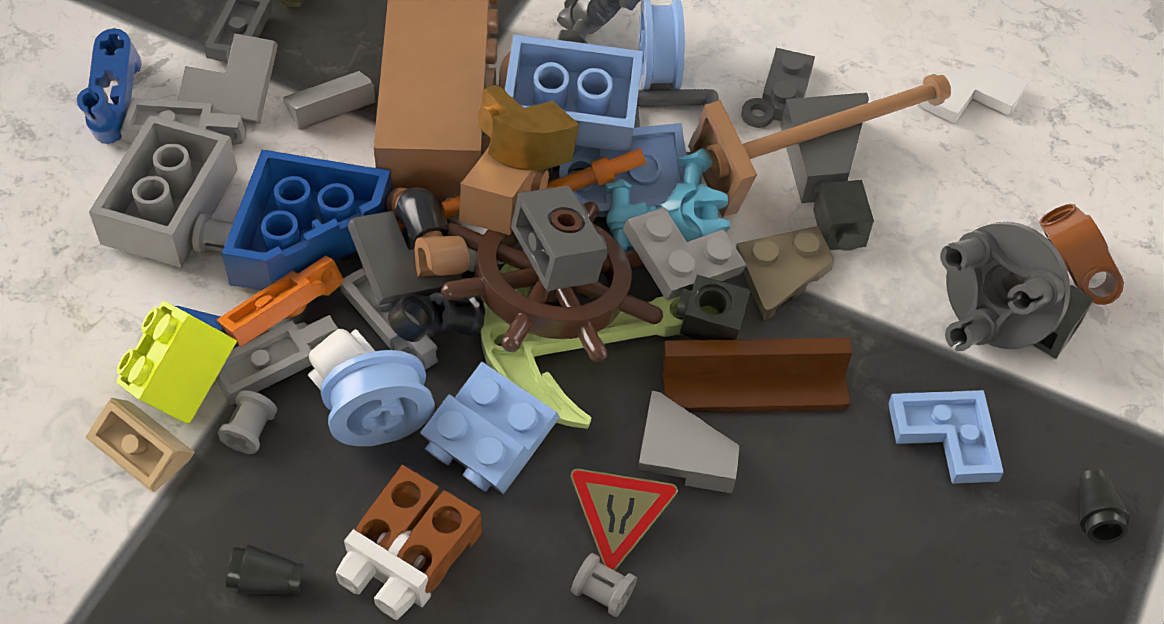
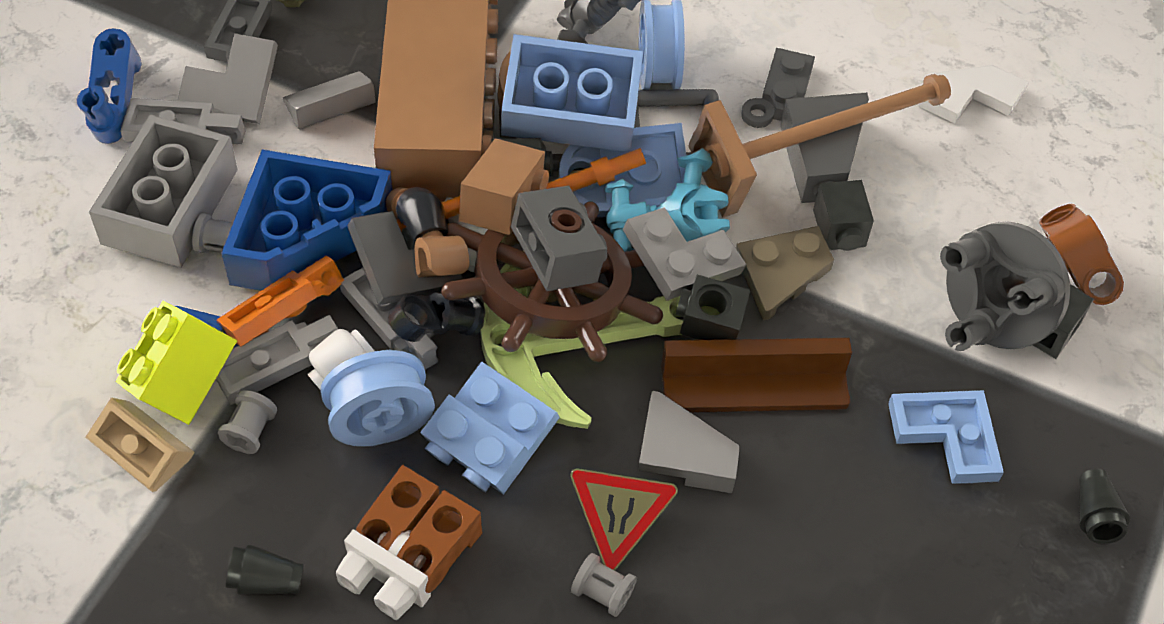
pearl gold brick [478,85,579,170] -> none

